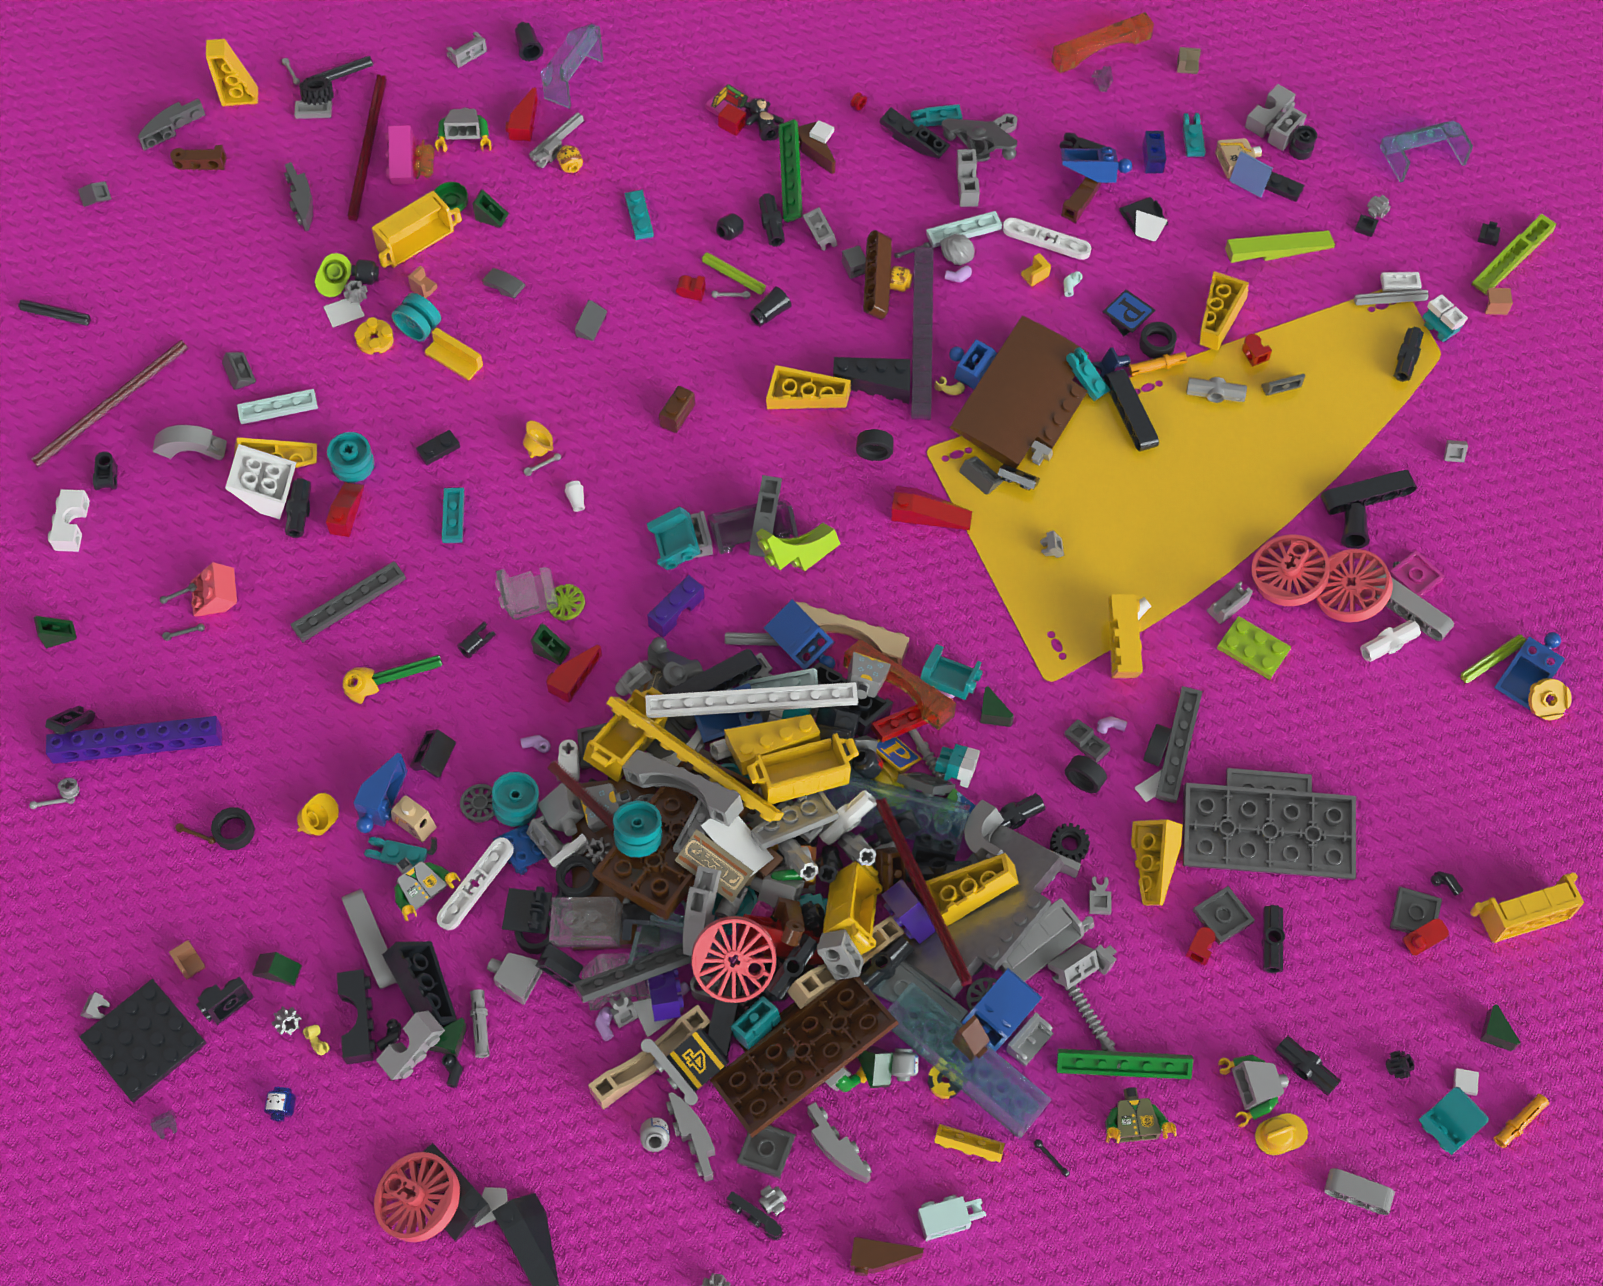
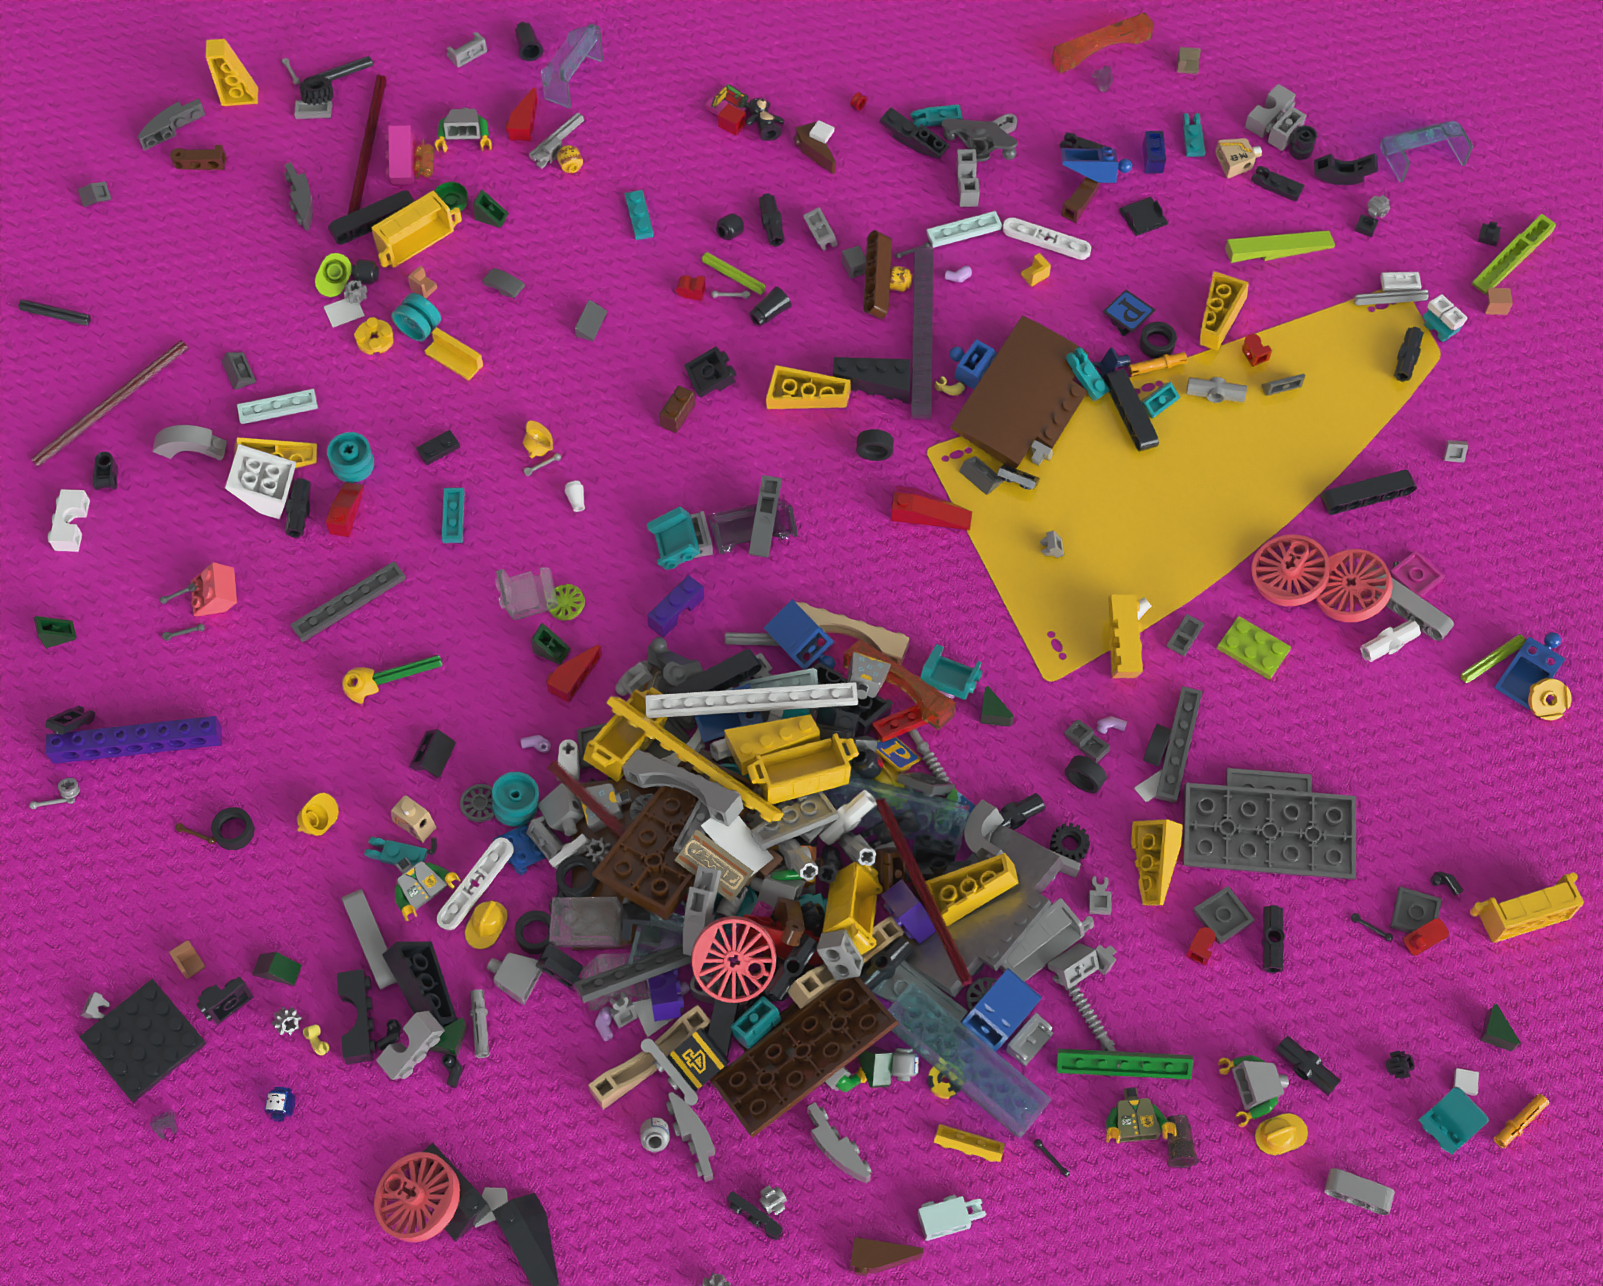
blue slope [353,753,408,833] -> none
black hinge [457,621,496,658] -> none
black hinge [502,887,552,934] -> none
teal wheel [613,801,662,858] -> none
dark grey tile [737,1125,795,1179] -> none
lime arch [756,523,840,571] -> none
green plate [779,119,803,222] -> none
hips [934,744,980,788] -> none
light grey hair [940,234,975,266] -> none
reddish brown slope [952,1015,990,1061] -> none
light aqua arm [1063,271,1082,297] -> none
white sticker [1135,210,1167,241] -> none
light grey hinge [1206,582,1253,624] -> none
medium blue piece [1229,151,1273,198] -> none
black plant [1341,503,1370,549] -> none
none -> black beam [328,190,415,245]
none -> yellow piece [465,900,508,949]
none -> black plate [684,346,737,398]
none -> teal slope [1141,382,1181,418]
none -> dark grey slope [1166,614,1204,657]
none -> clear smoke plant [1167,1114,1199,1168]
none -> black arch [1314,153,1378,185]
none -> black hinge [1351,913,1393,942]

